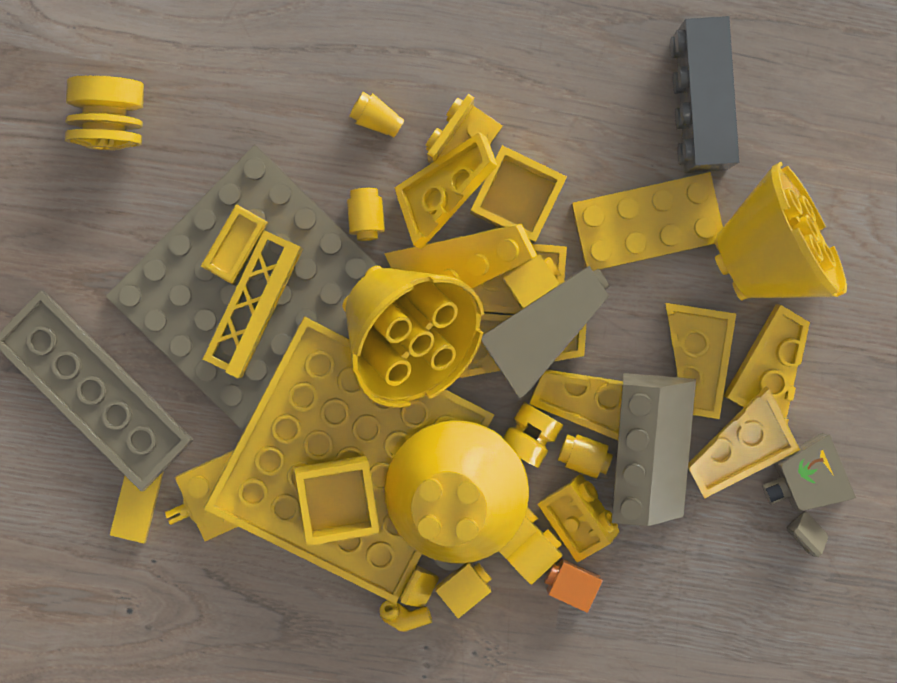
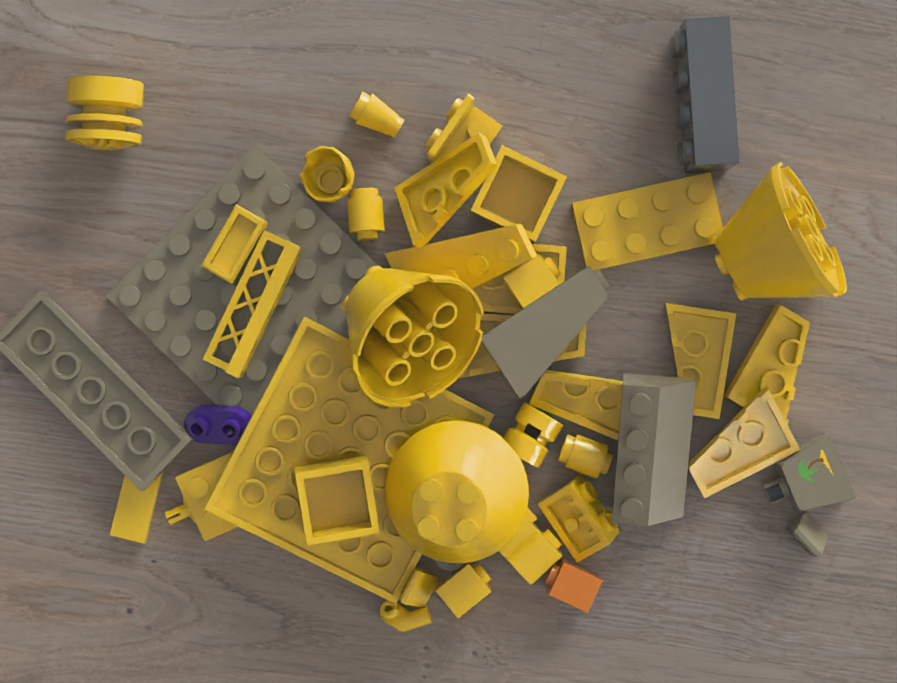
none -> dark purple plate [184,405,251,445]
none -> yellow hair [300,146,355,203]

